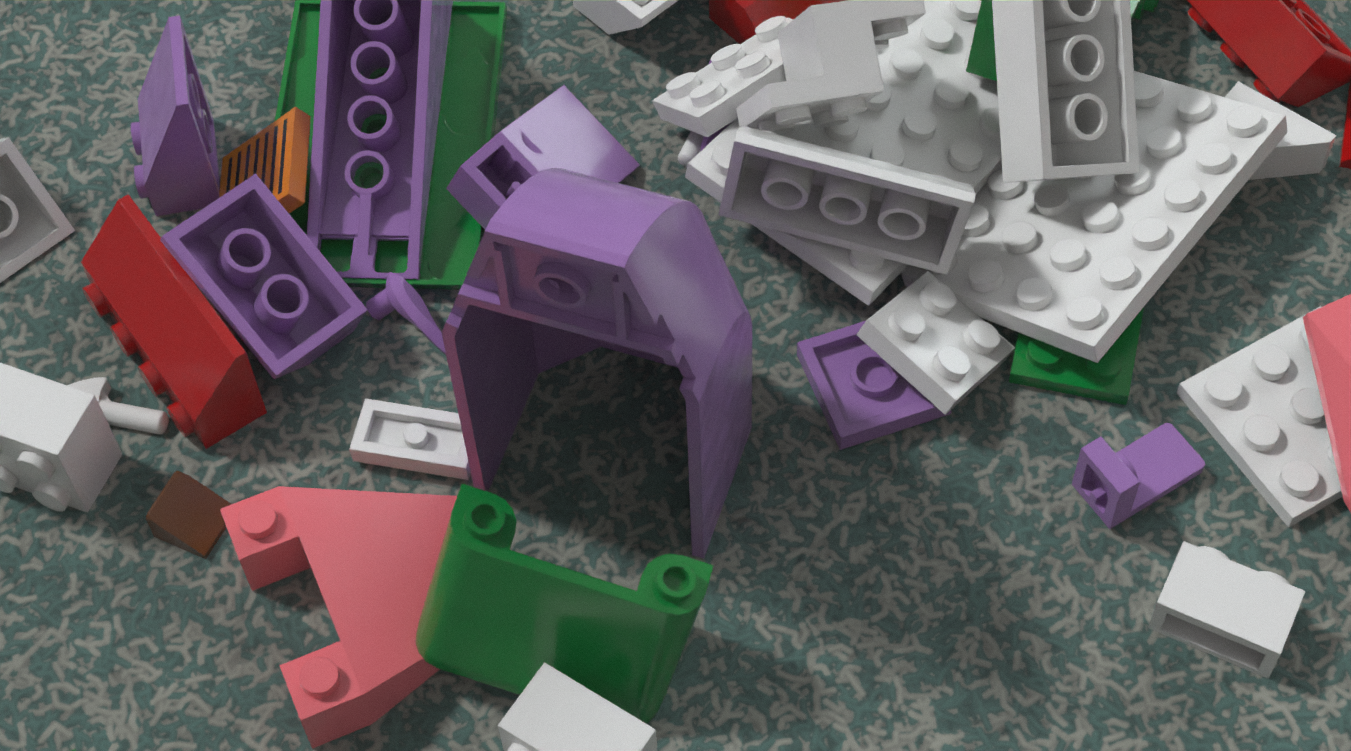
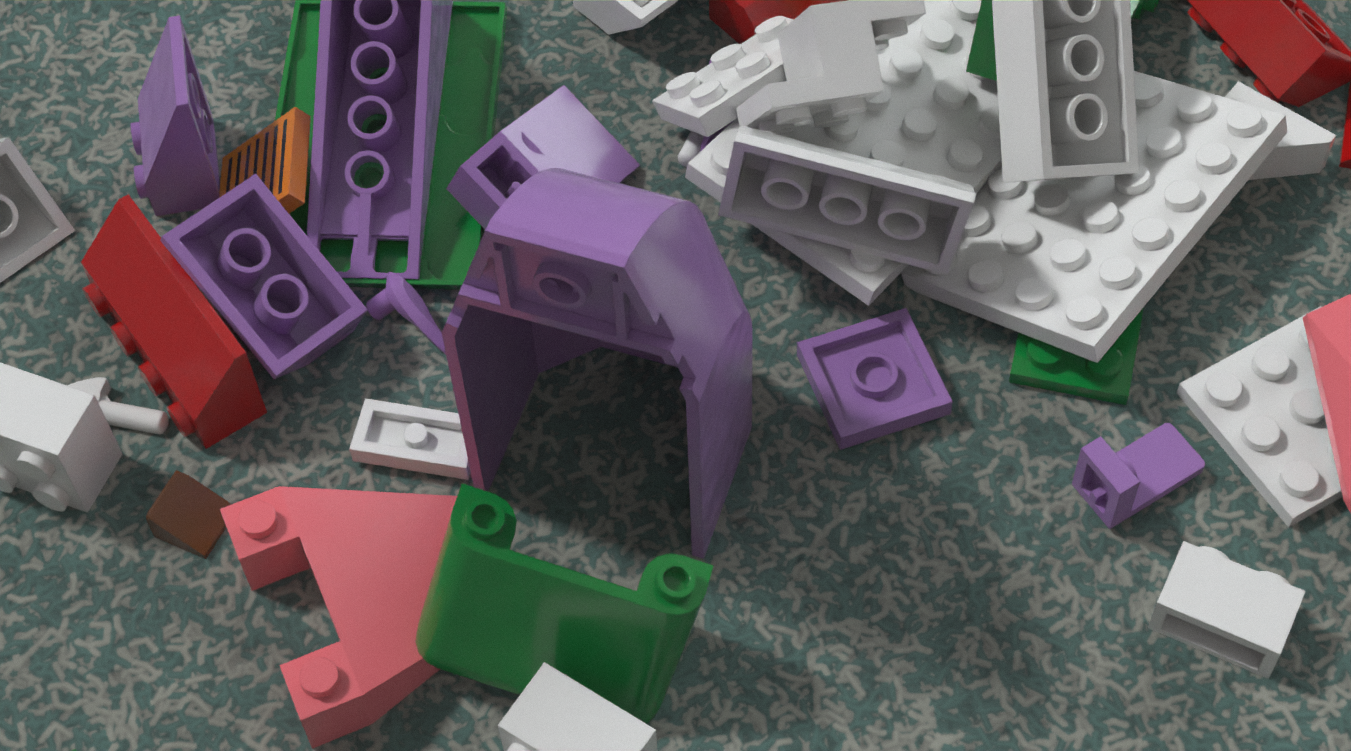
white plate [857,271,1015,415] -> none

